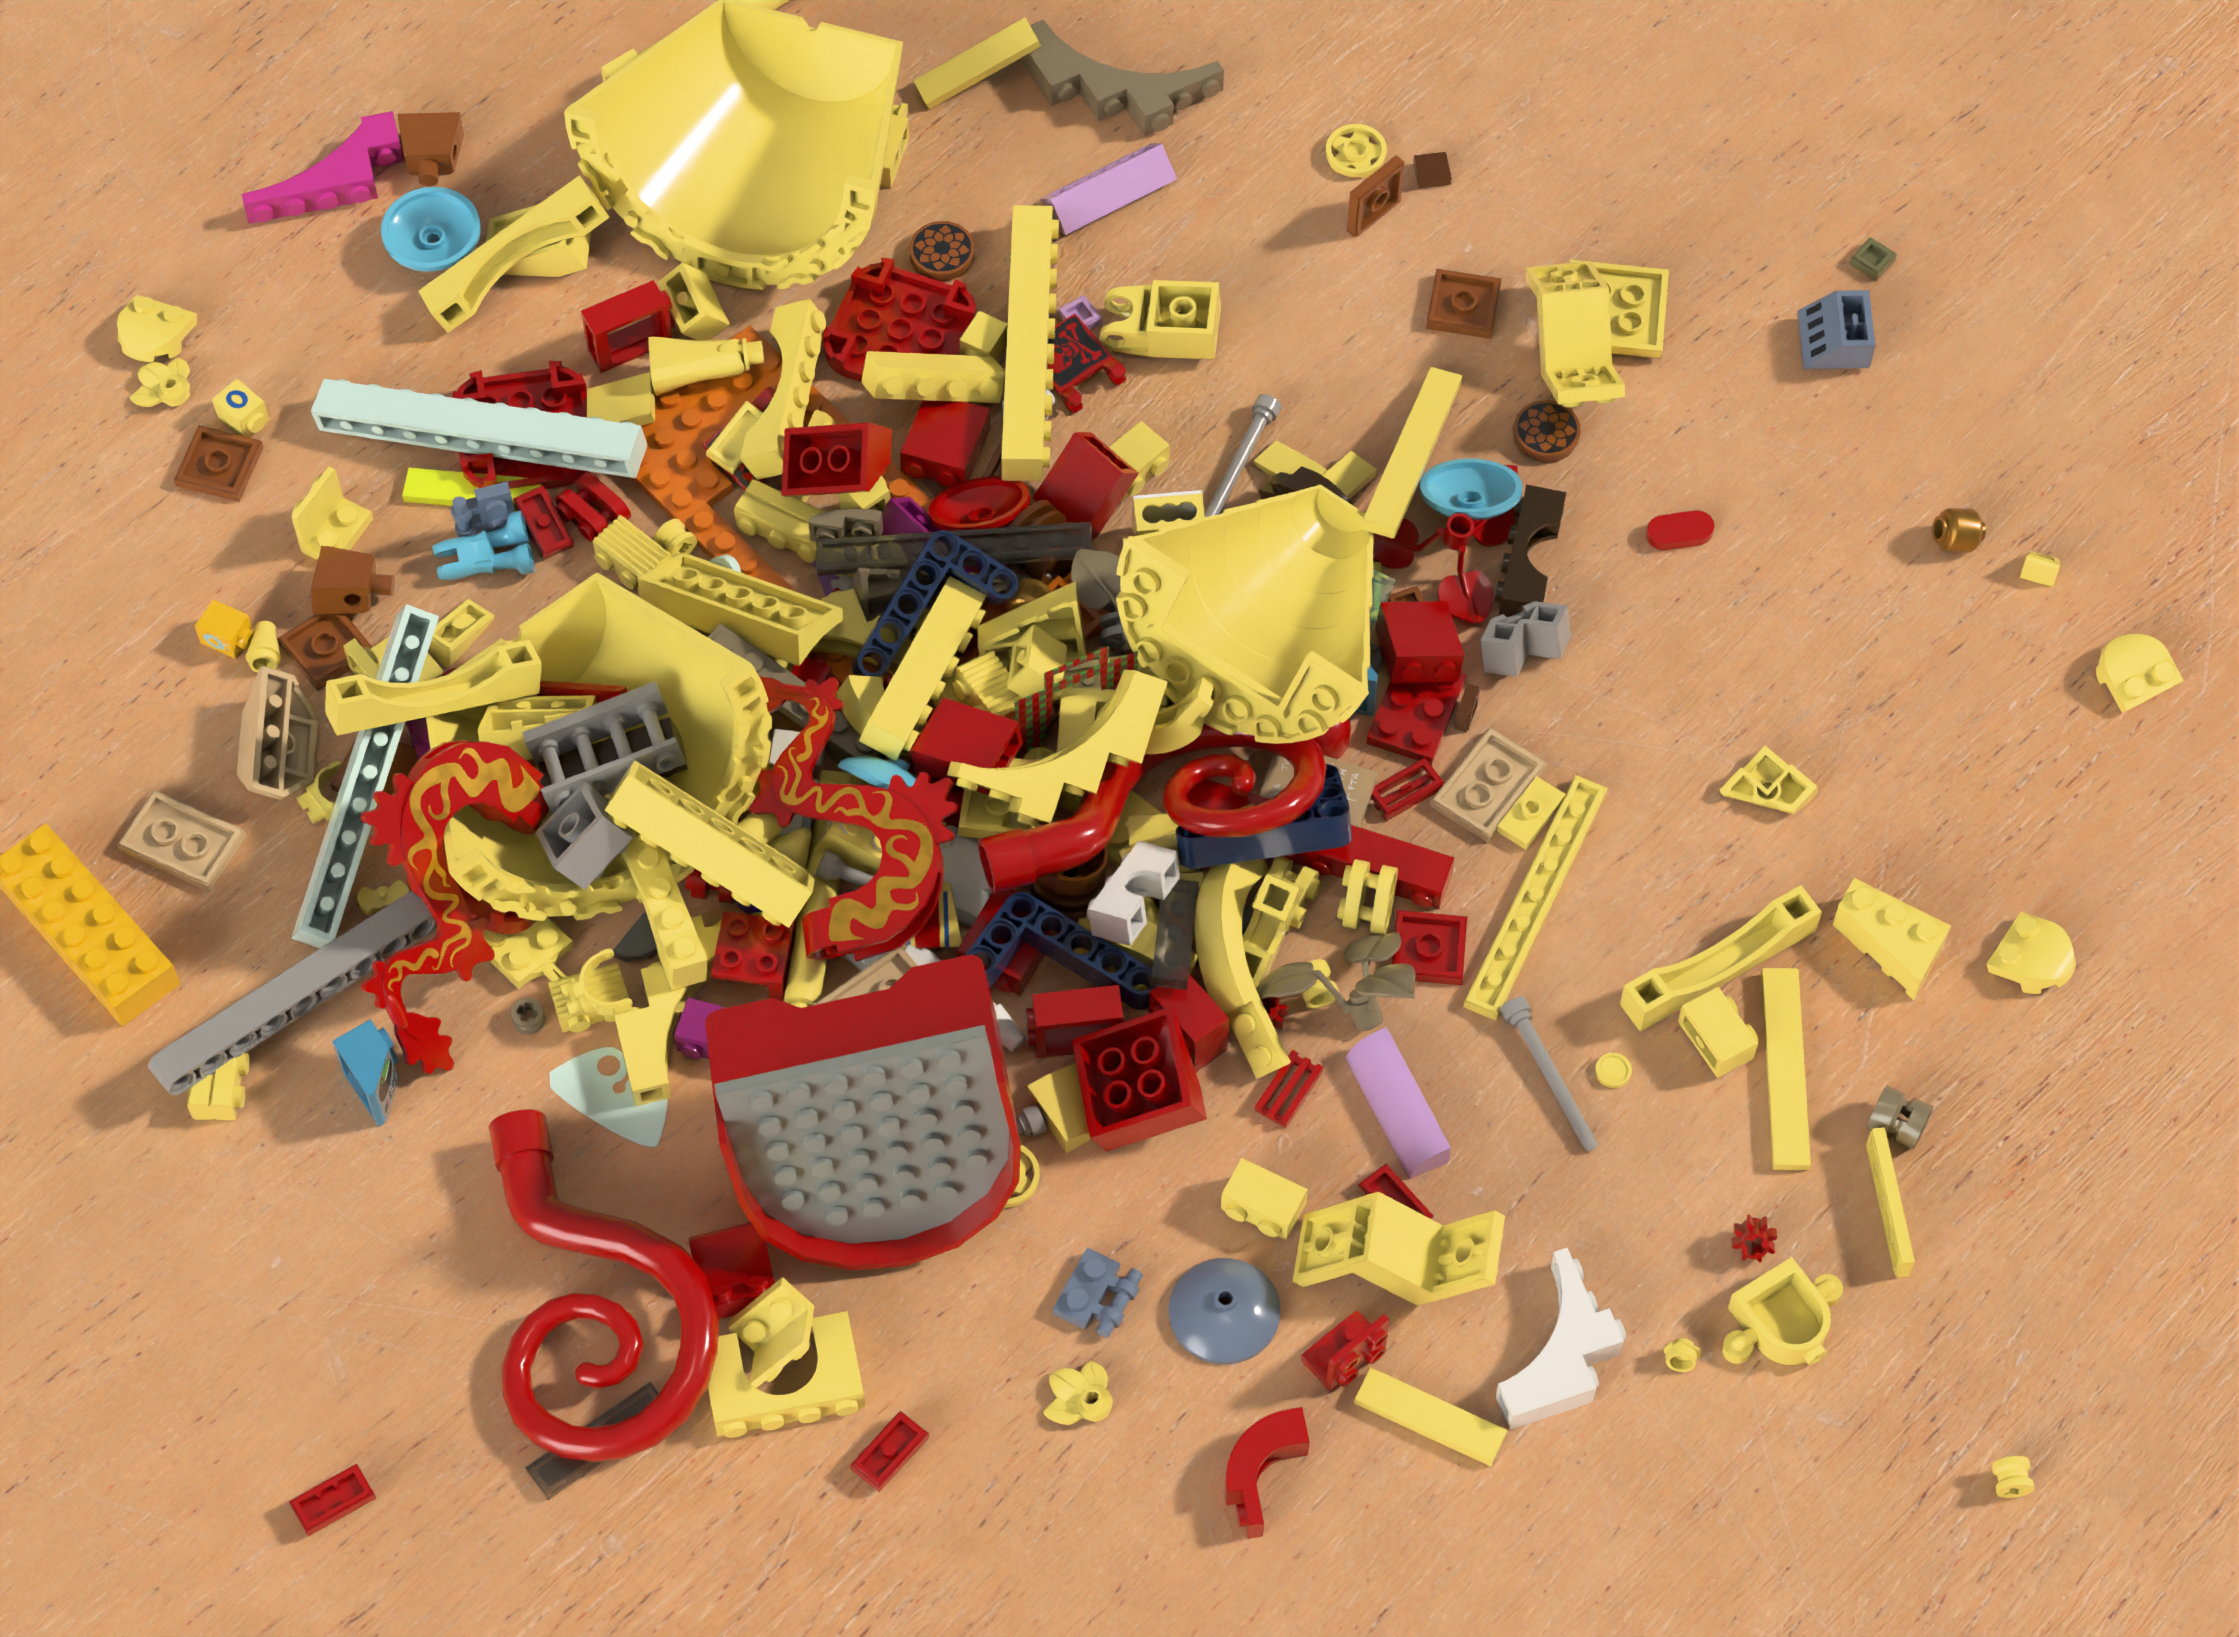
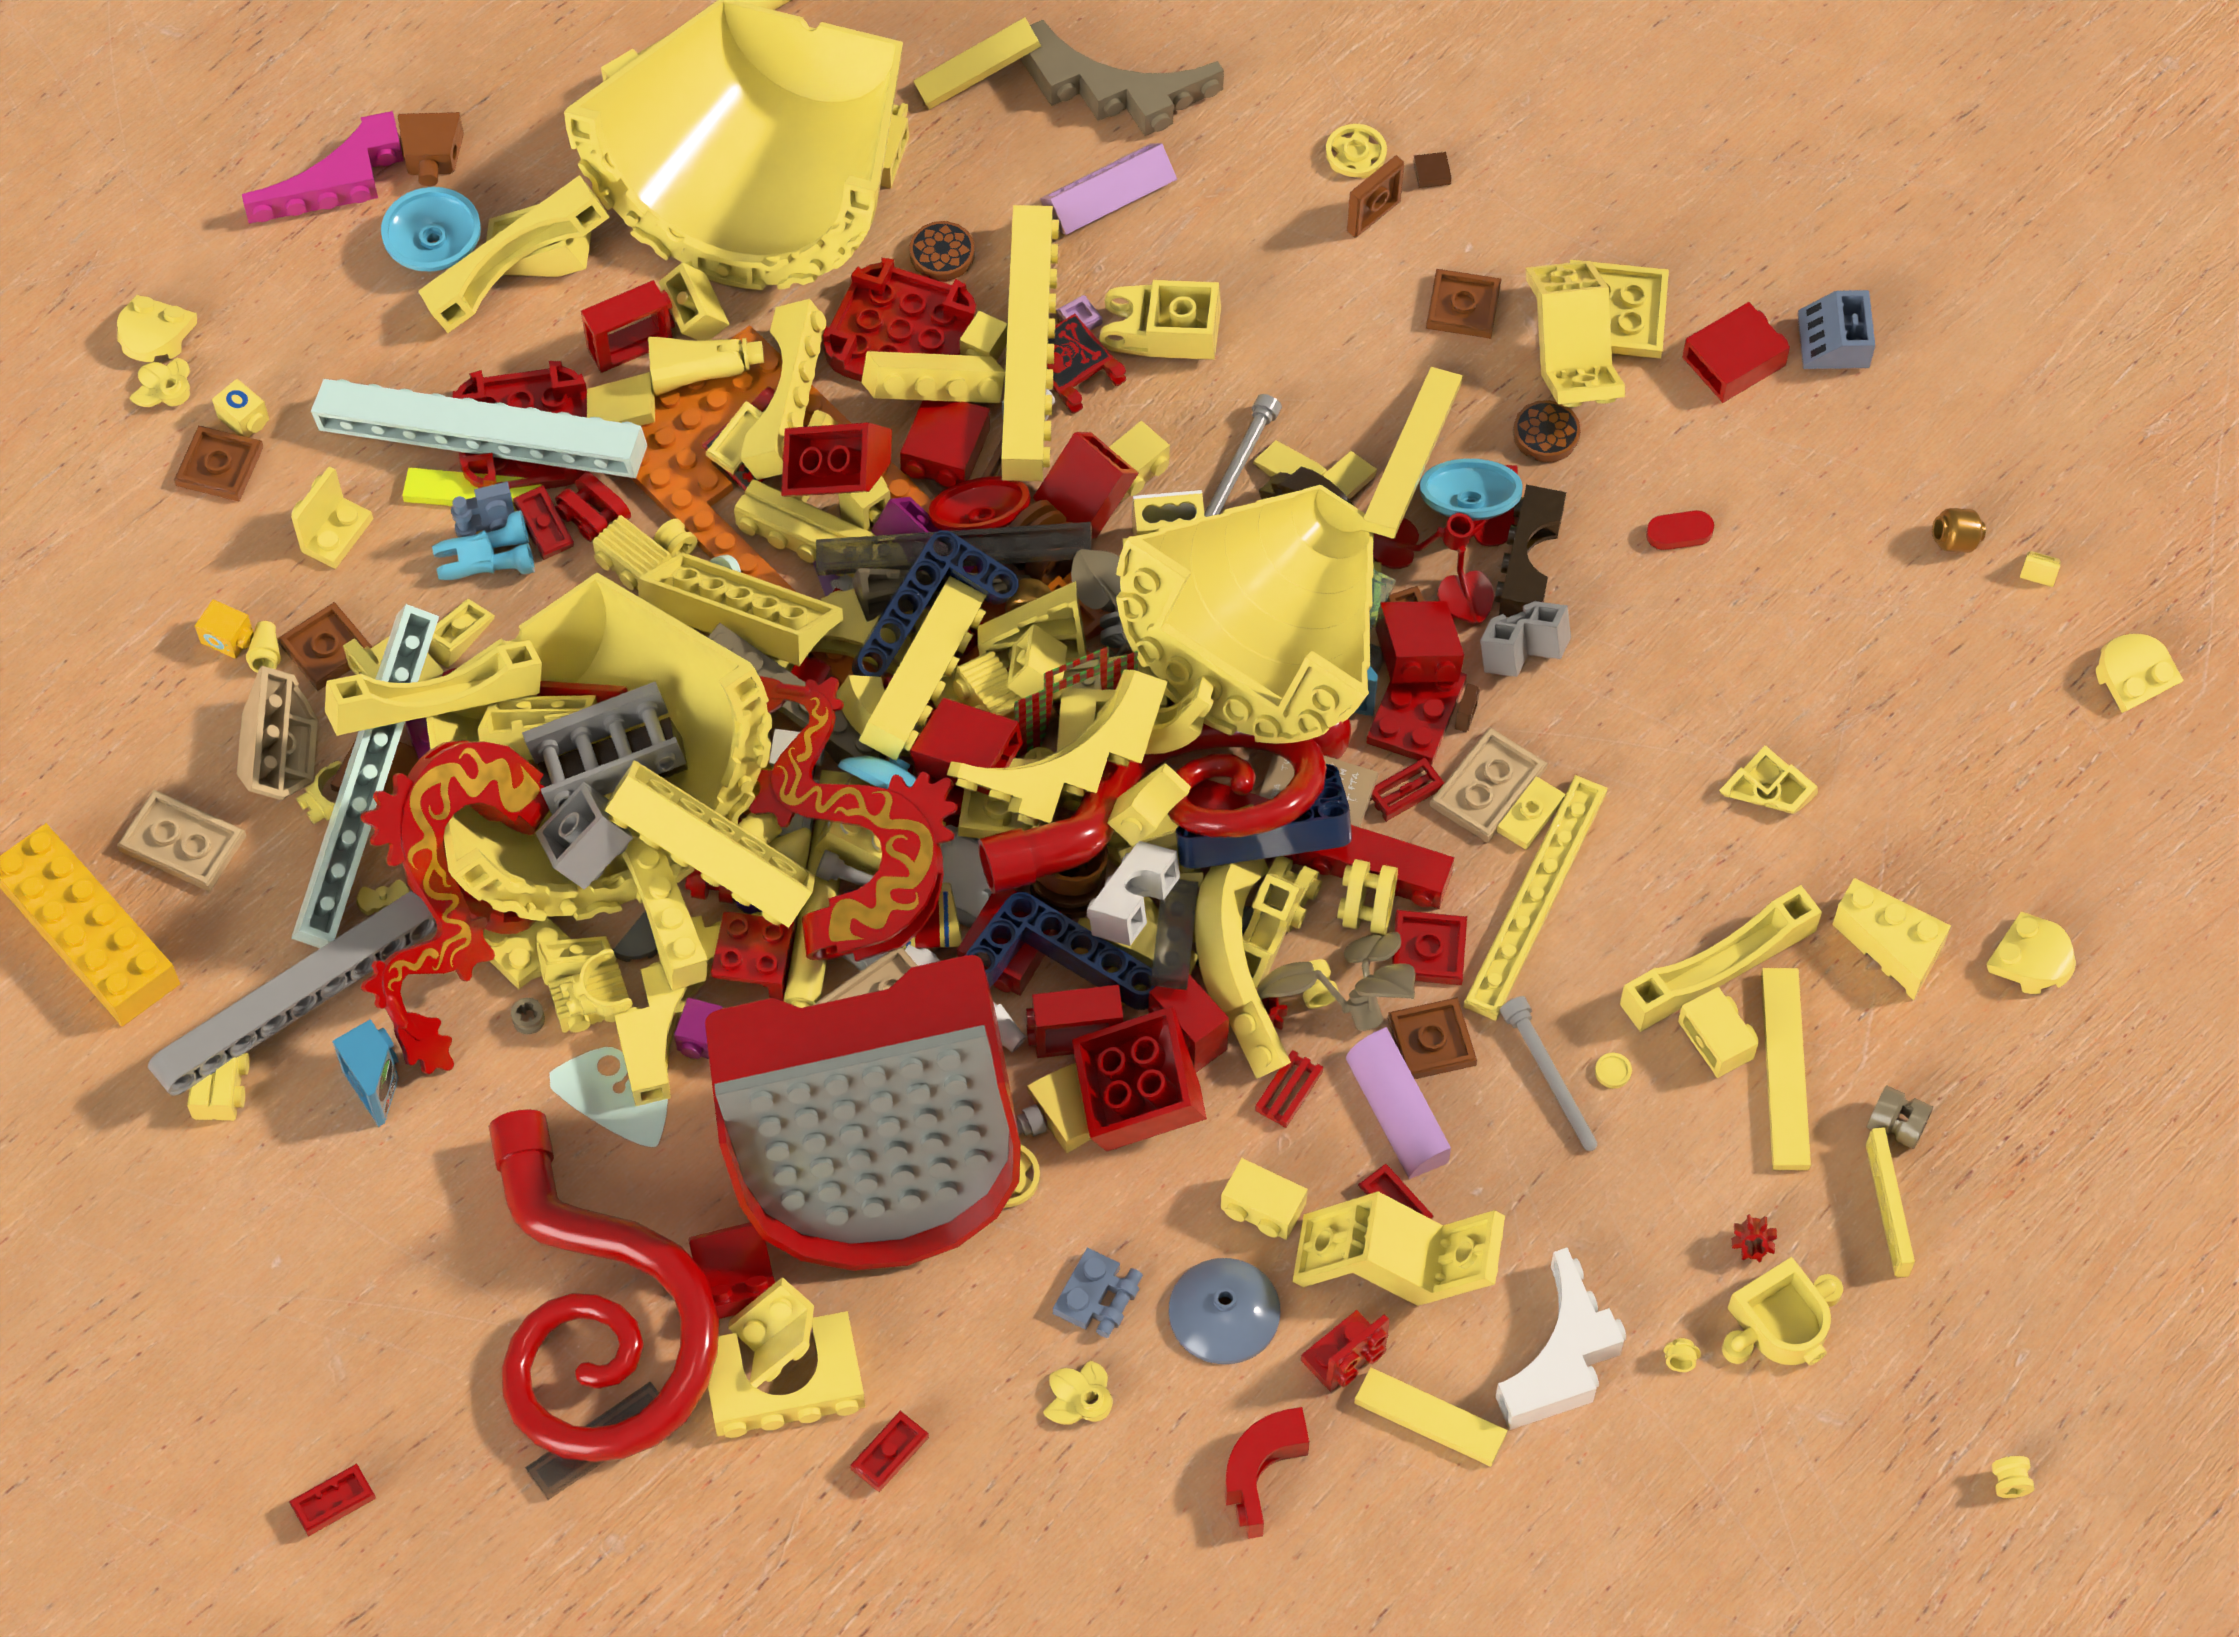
dark orange torso [311,545,394,615] -> none
dark tan slope [808,509,883,546] -> none
olive tile [1850,237,1897,281] -> none
none -> light yellow slope [537,936,616,985]
none -> light yellow arch [1107,763,1191,846]
none -> dark orange tile [1388,997,1477,1079]
none -> red brick [1682,302,1790,403]

